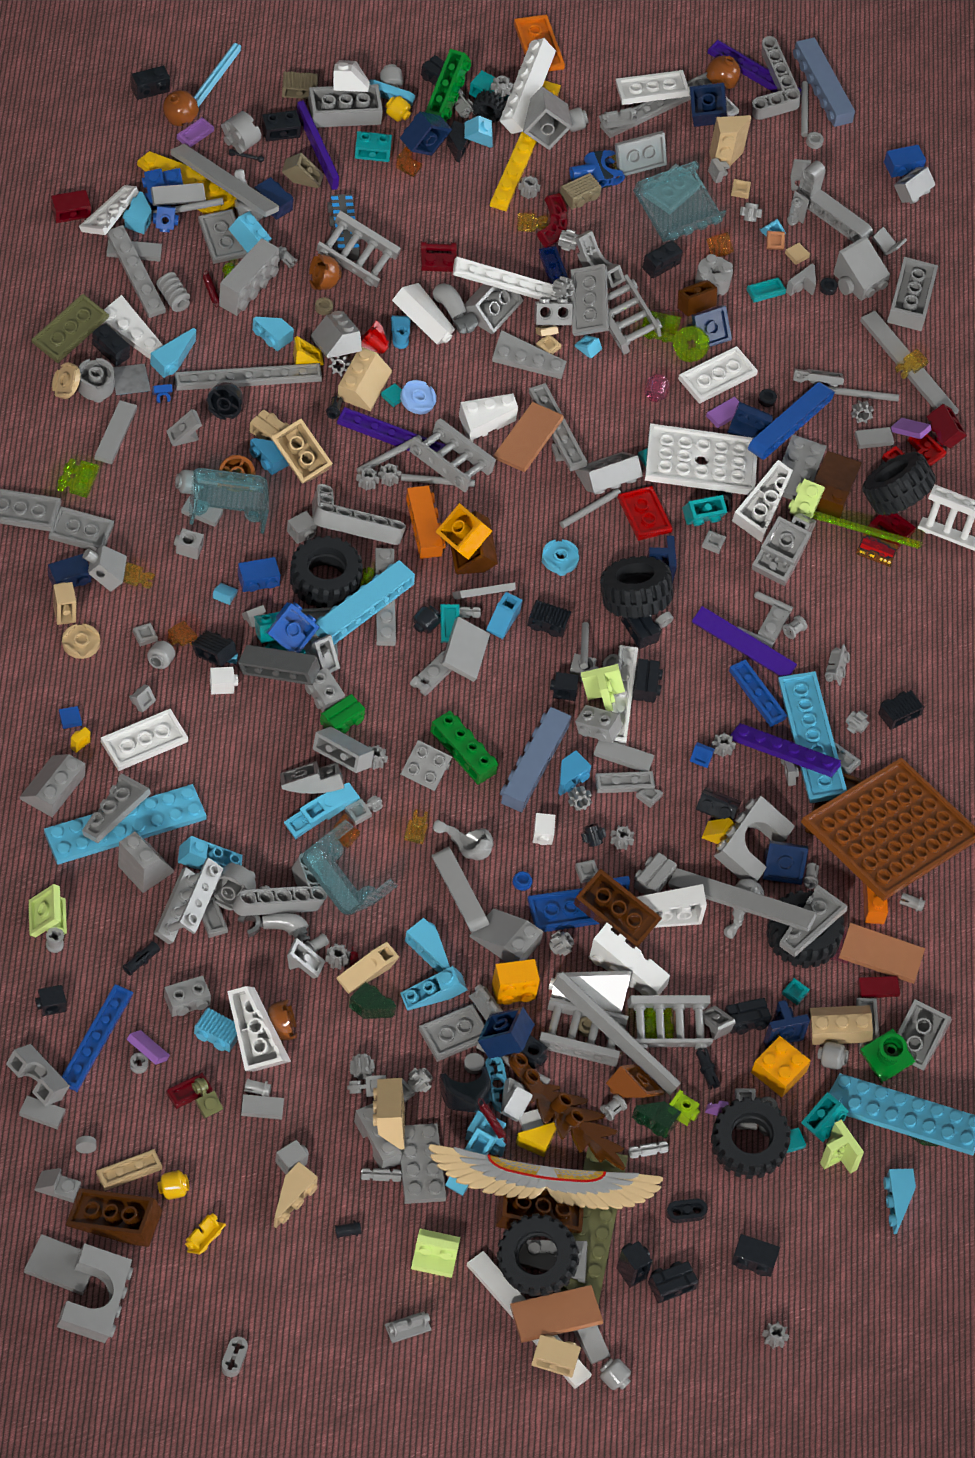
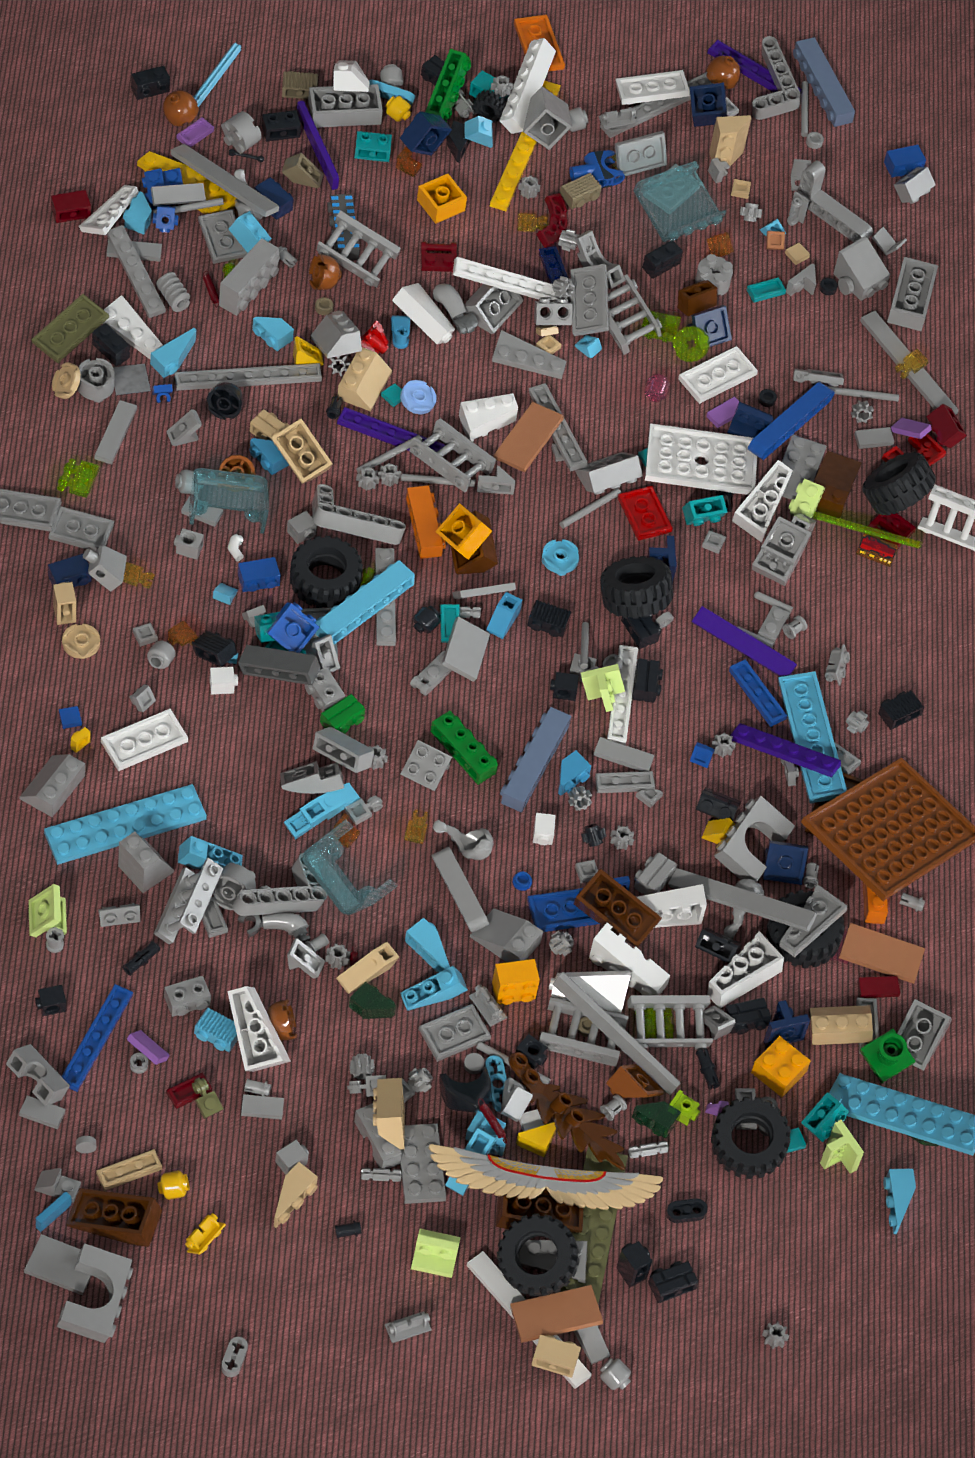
light grey wing [82,773,151,843] -> none
dark blue brick [478,1007,535,1059] -> none
light grey brick [575,705,623,743] -> none
black brick [731,1234,780,1277] -> none
teal tile [782,978,810,1006] -> none
light grey head [818,1042,849,1070] -> none
none -> dark azure tile [36,1192,71,1232]
none -> light grey hinge [98,903,140,927]
none -> white arm [228,534,244,561]
none -> light orange brick [417,174,467,224]
none -> light grey slope [477,465,515,495]
none -> black brick [695,927,742,963]
none -> white wedge [707,931,784,1009]

